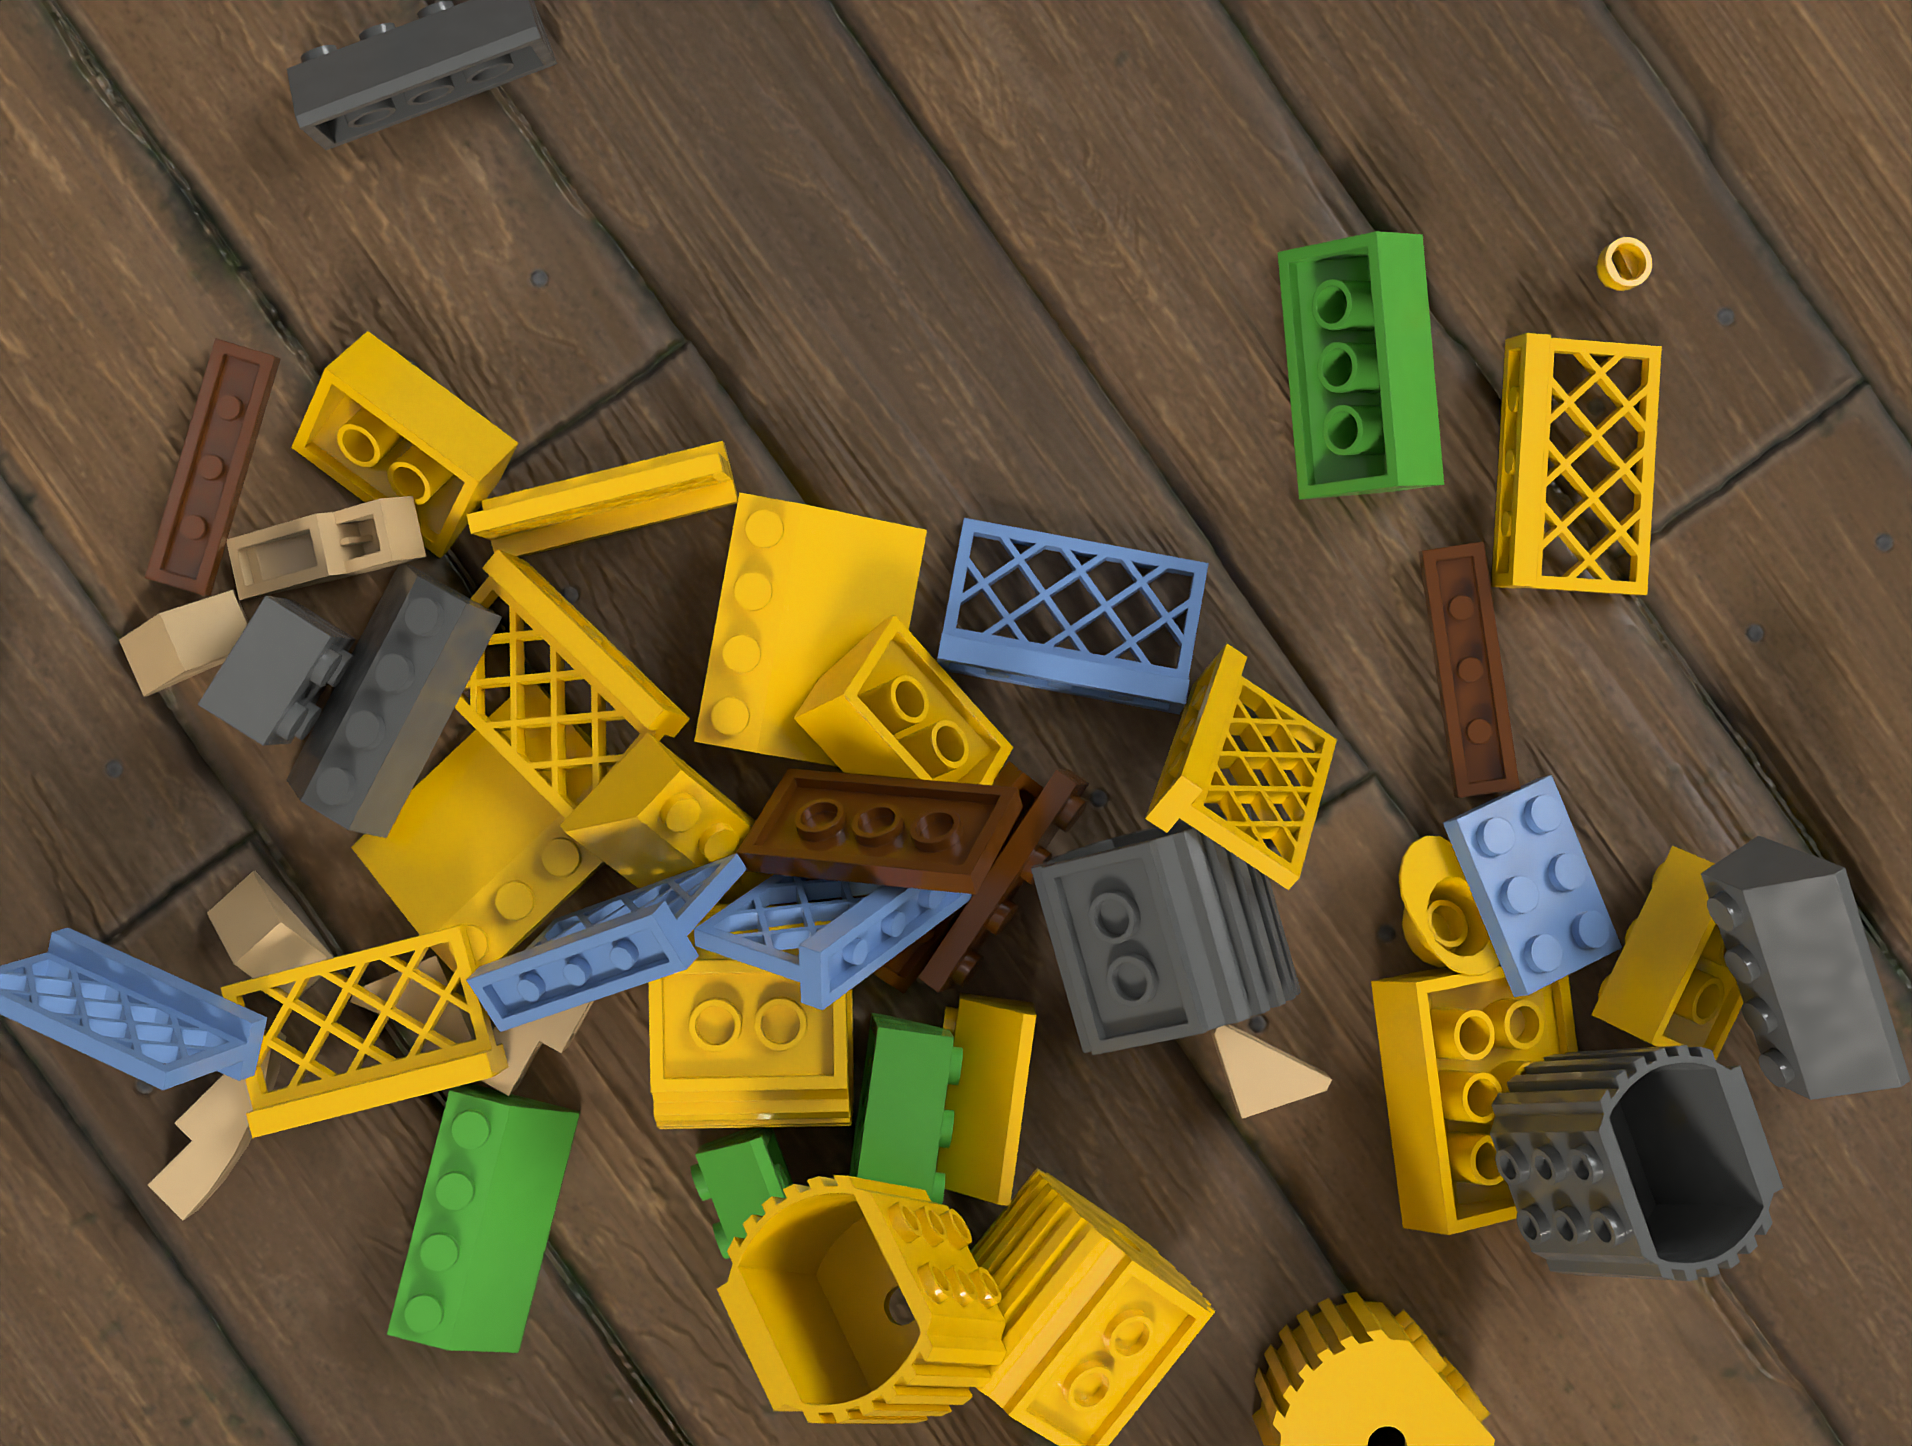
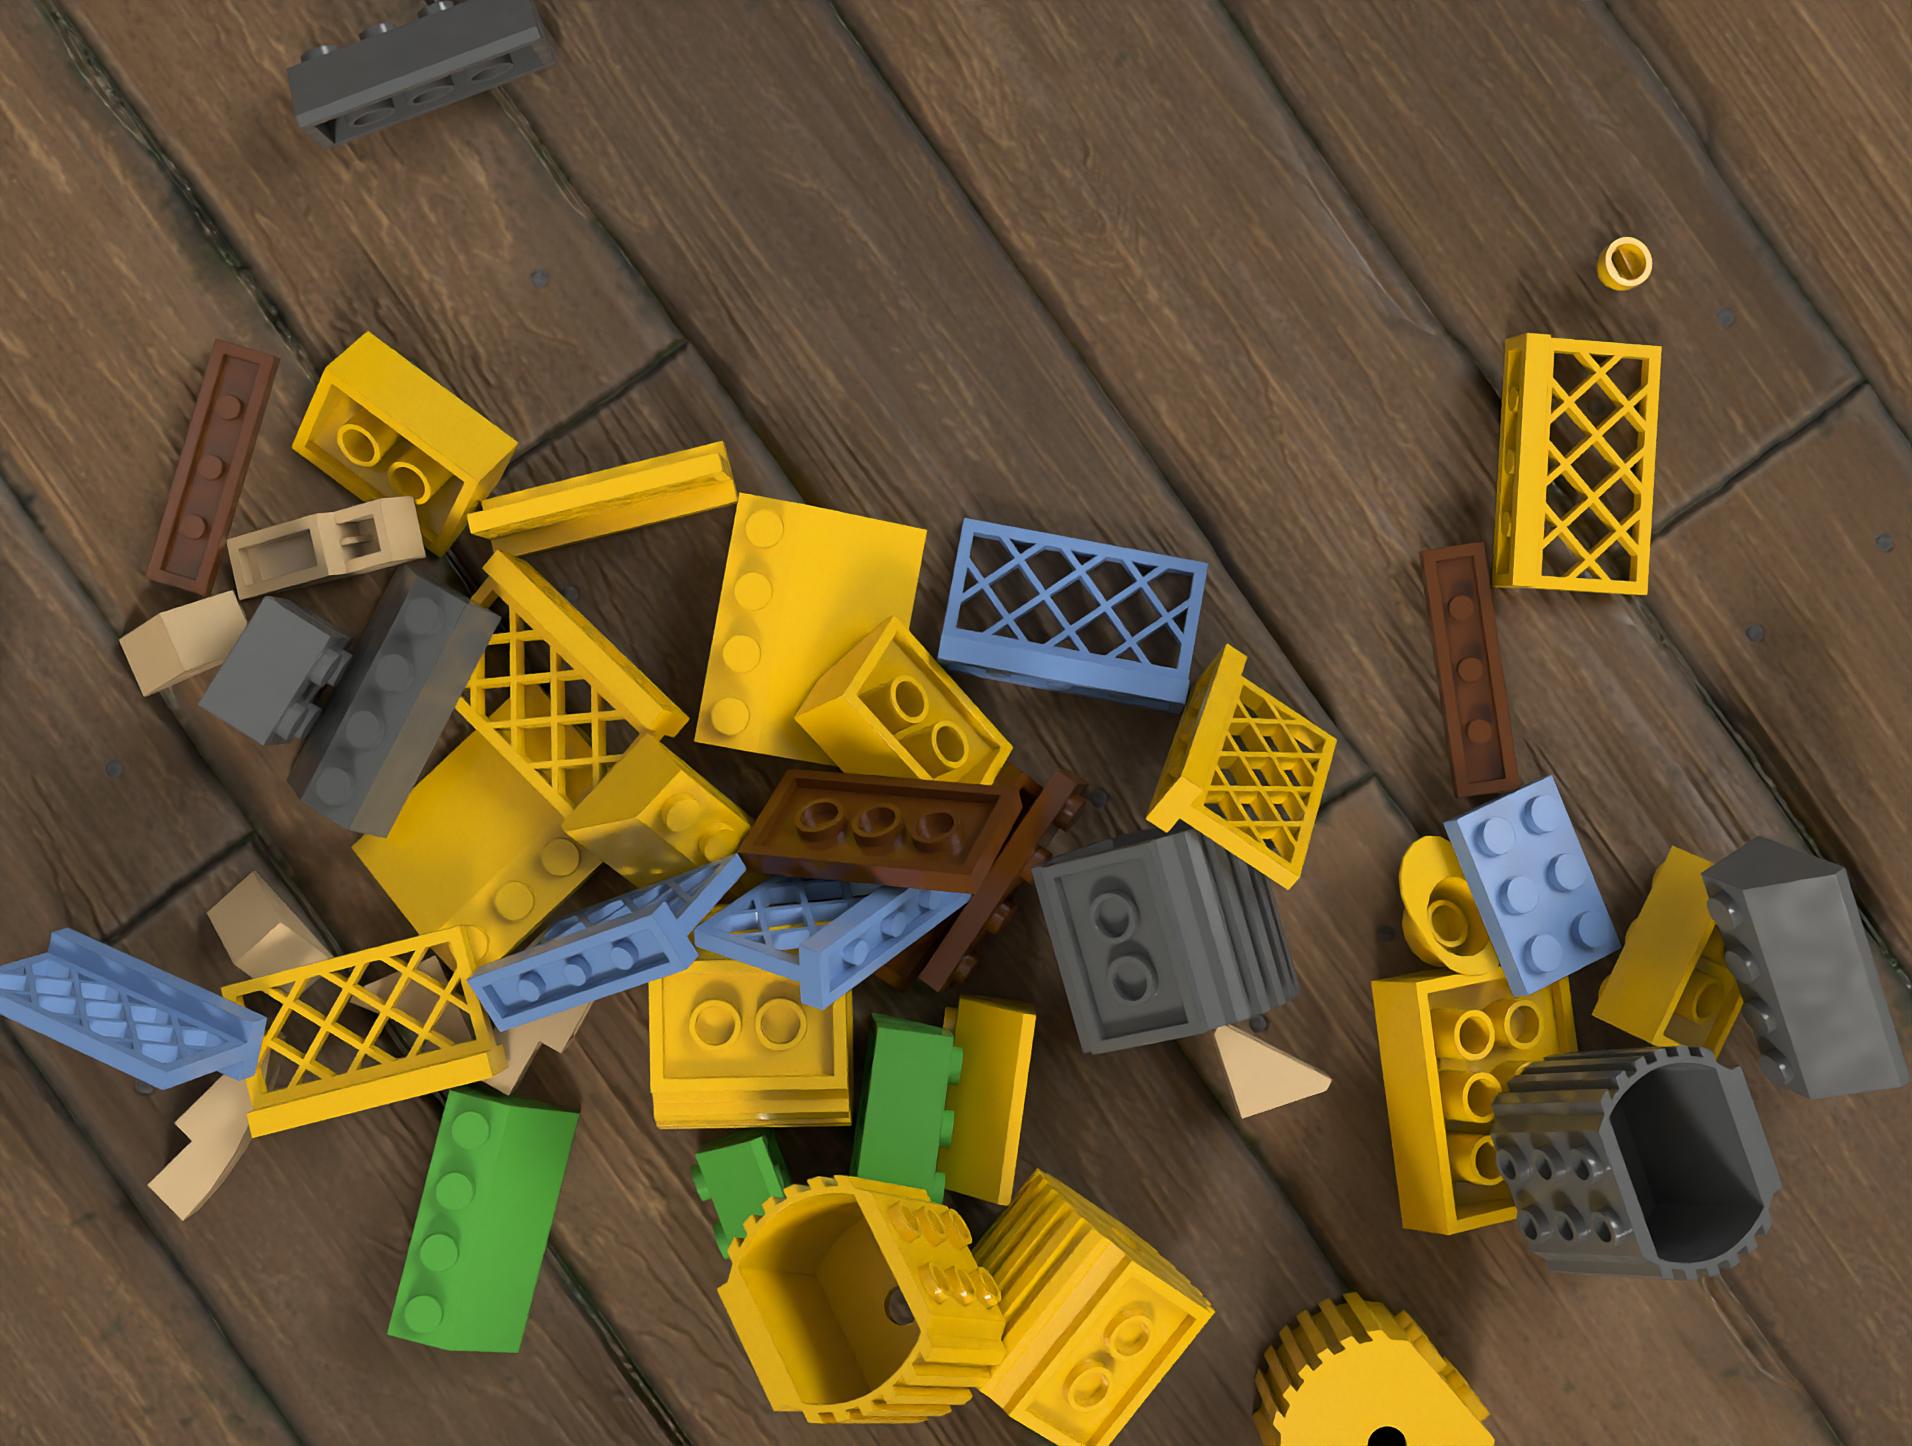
bright green slope [1278,231,1444,499] -> none

